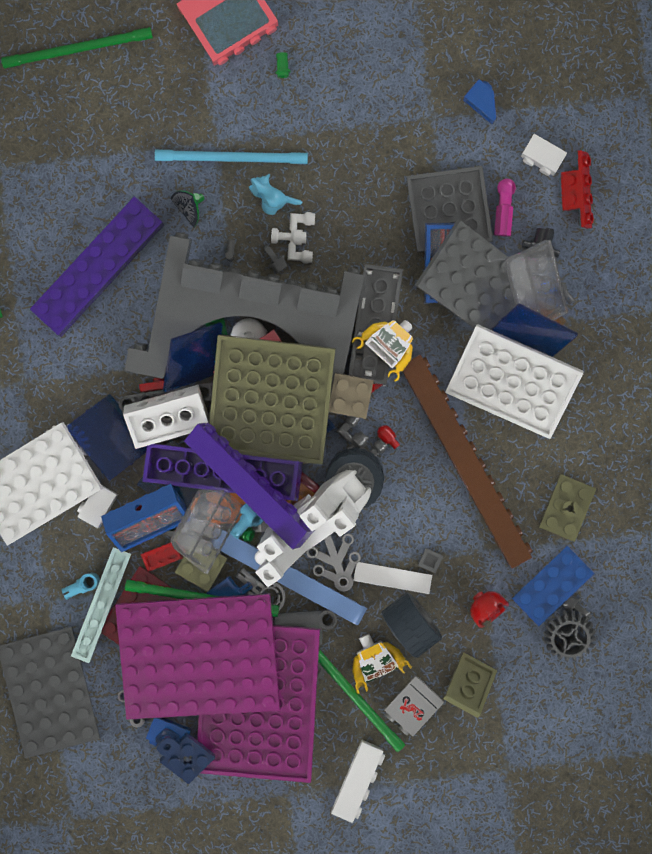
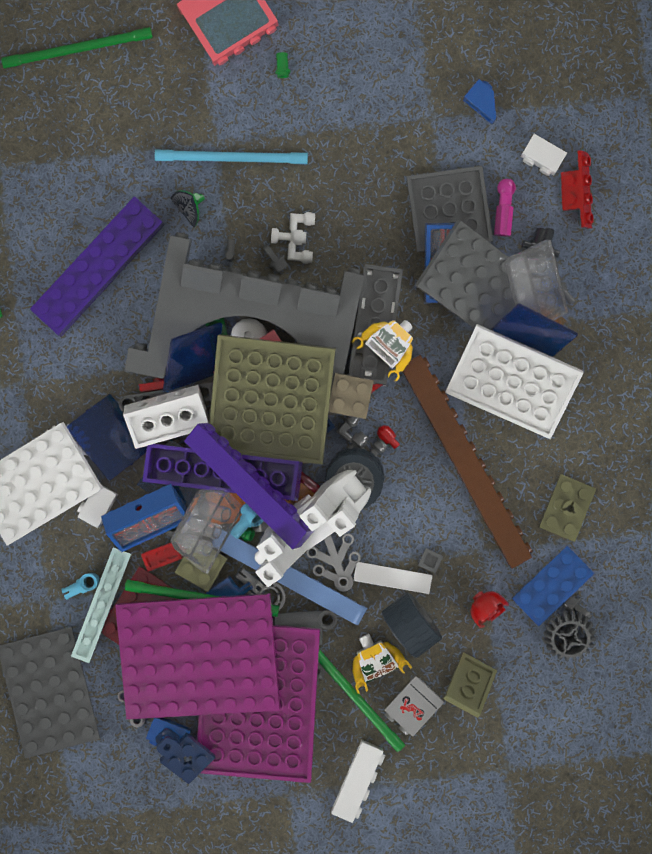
medium azure animal [249,174,303,215] -> none

